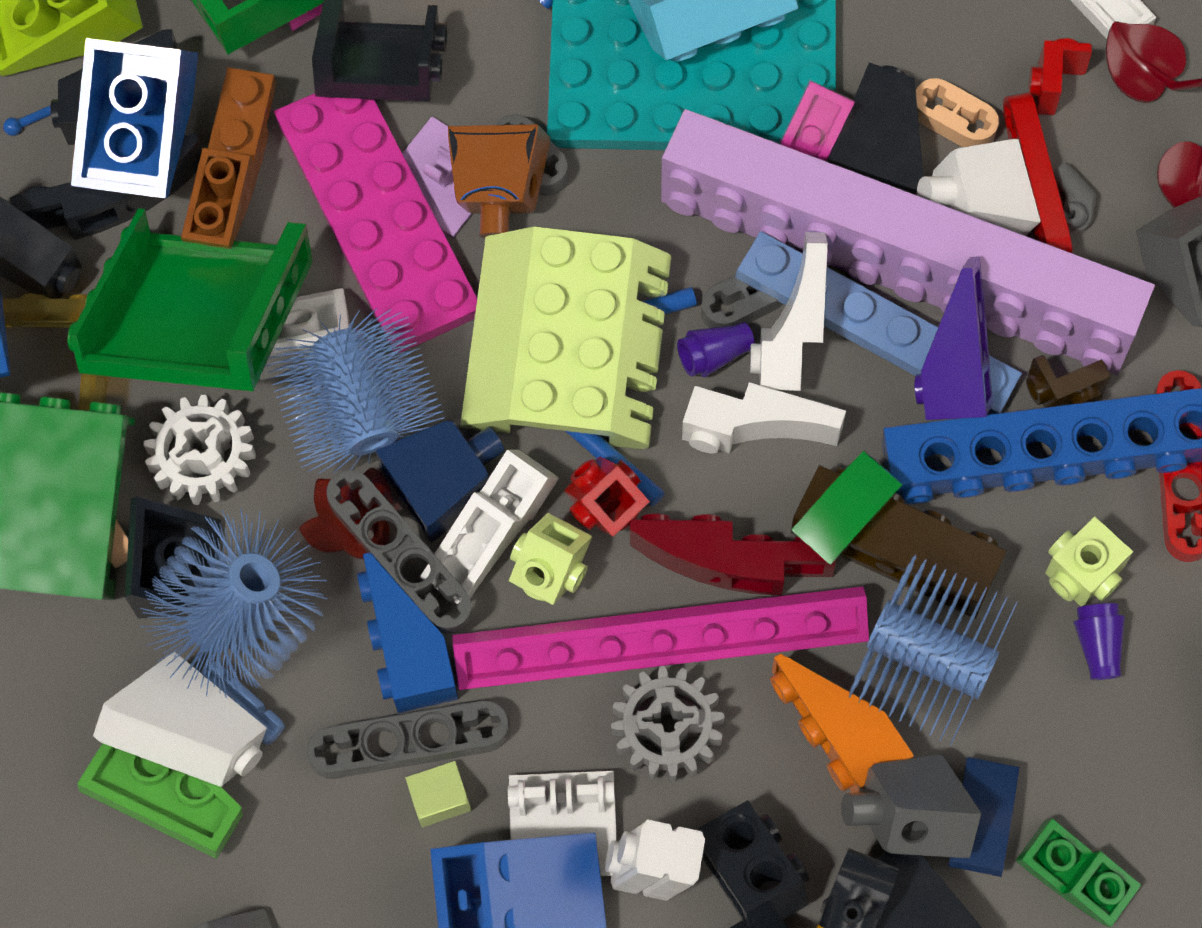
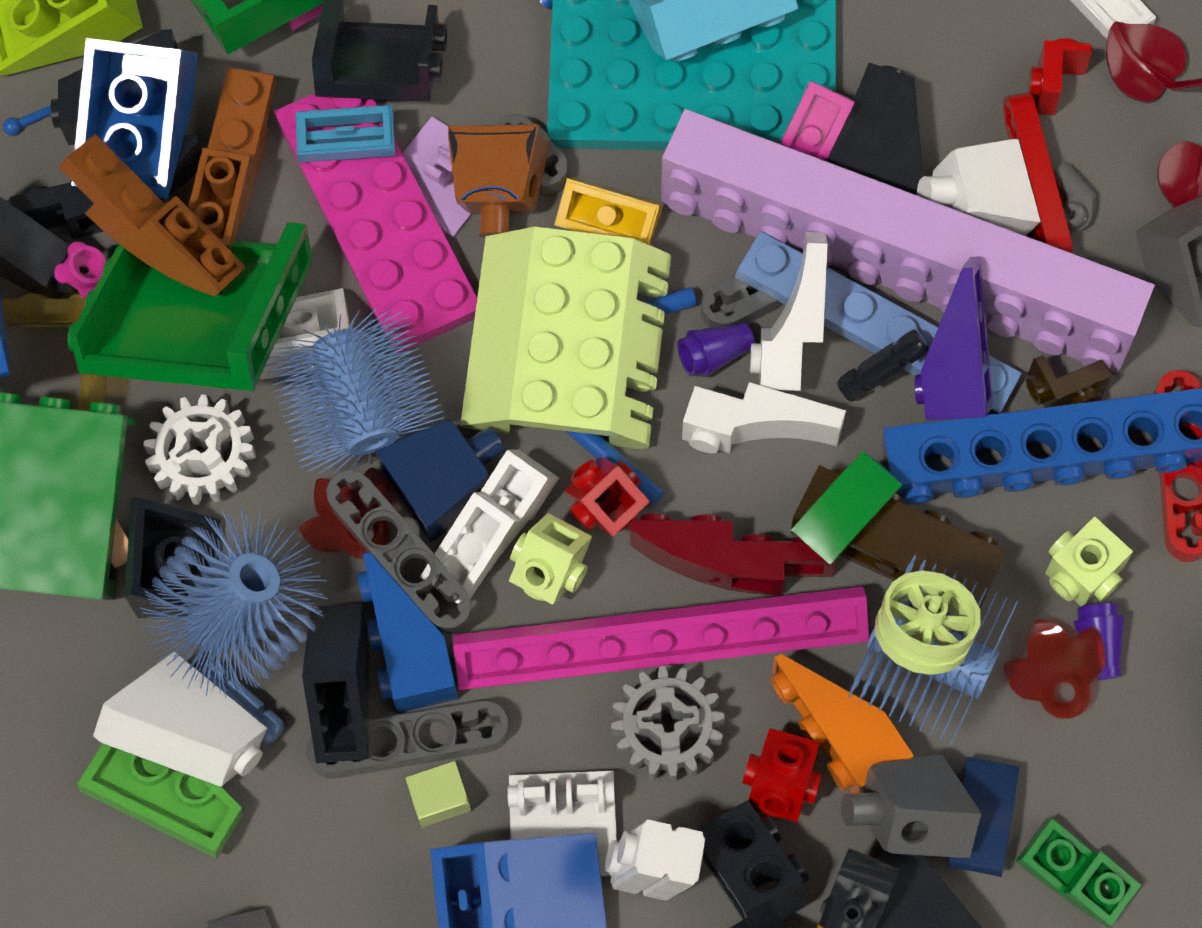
light nougat beam [916,78,999,147] -> none
none -> dark pink plate [54,242,108,299]
none -> dark orange slope [58,134,246,296]
none -> dark azure tile [296,105,396,163]
none -> black slope [302,603,369,763]
none -> yellow slope [554,177,664,245]
none -> red brick [742,728,822,822]
none -> black axle [837,330,929,402]
none -> yellowish green wheel [875,570,981,675]
none -> clear red plate [1004,619,1106,719]

